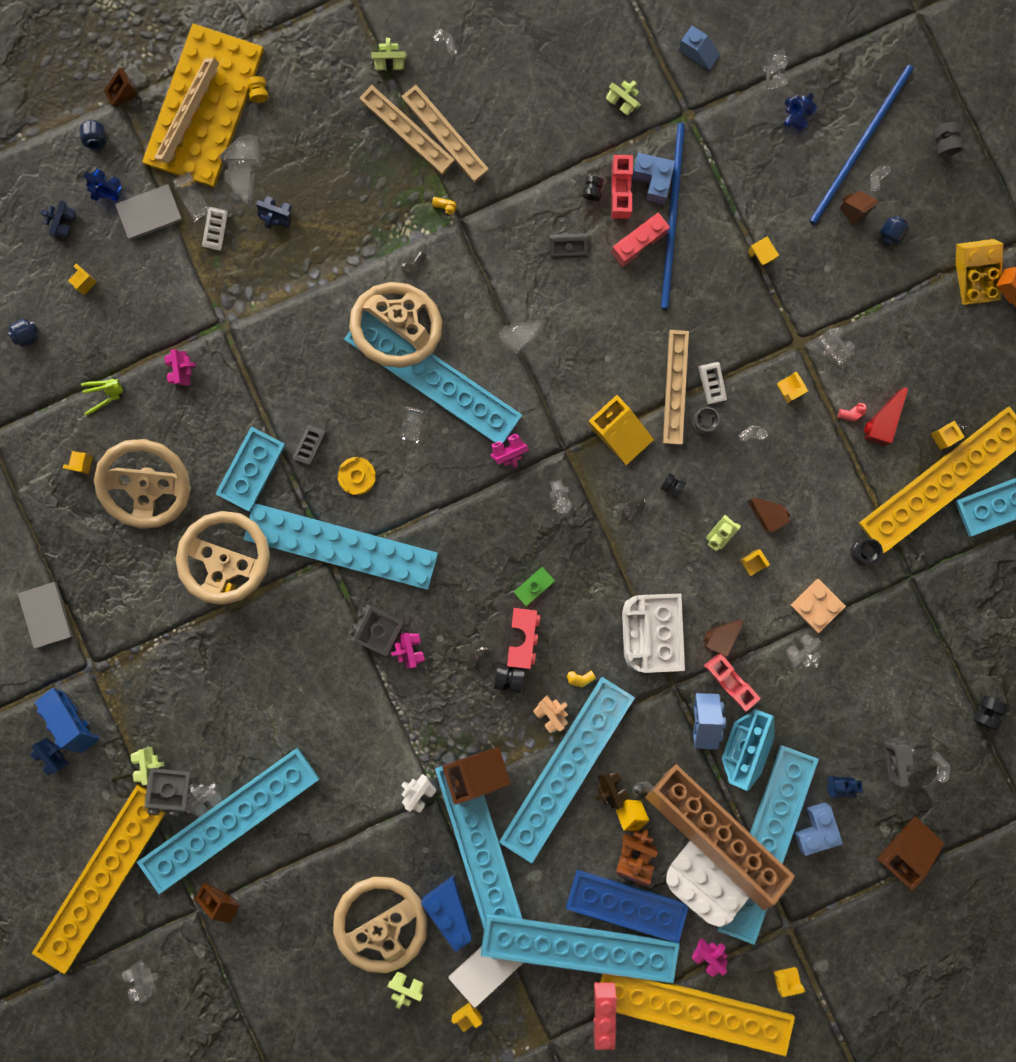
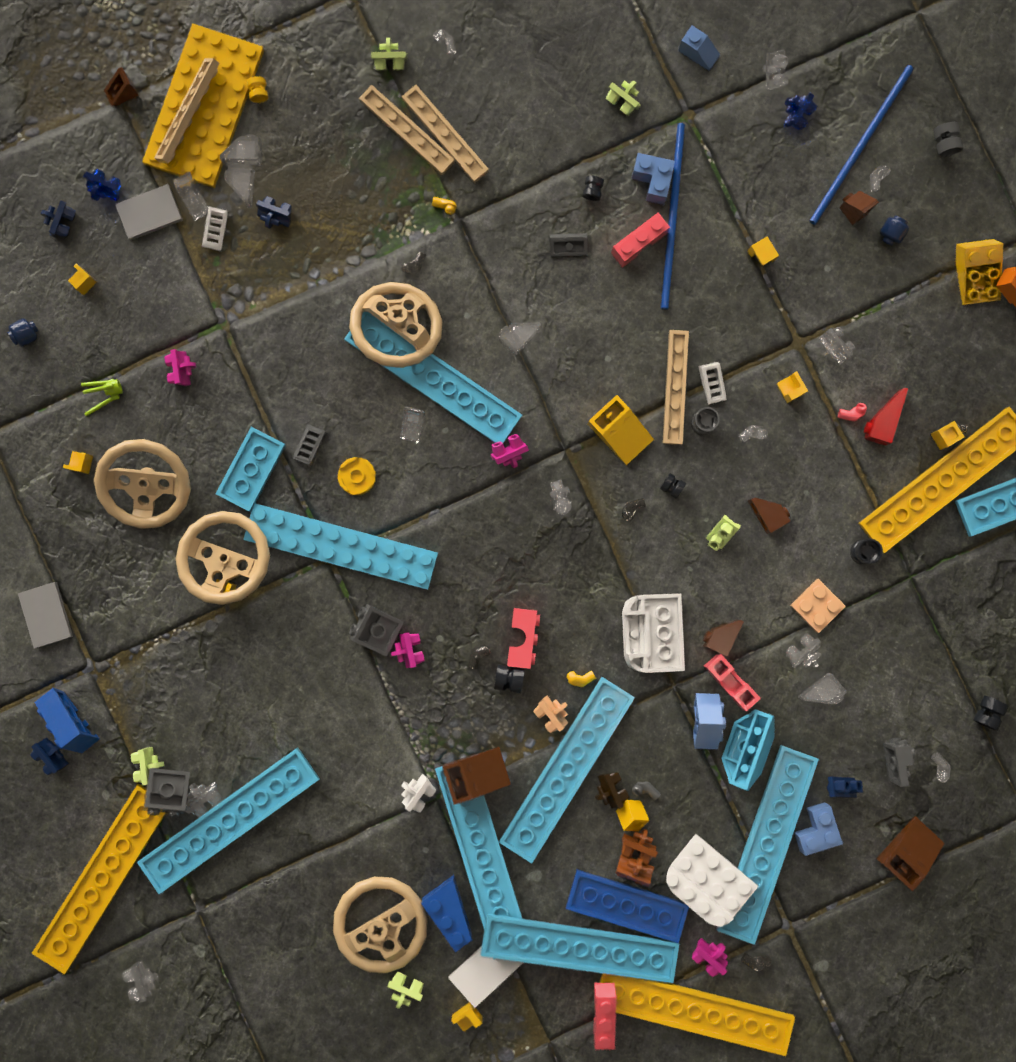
dark blue head [79,120,106,150] -> none
reddish brown slope [195,882,240,923] -> none
bright green plate [514,567,555,606] -> none
coral arch [611,155,633,219] -> none
medium nougat brick [645,764,795,910] -> none
yellow panel [740,549,770,576] -> none
yellow panel [774,967,805,997] -> none
none -> clear slope [798,673,847,704]

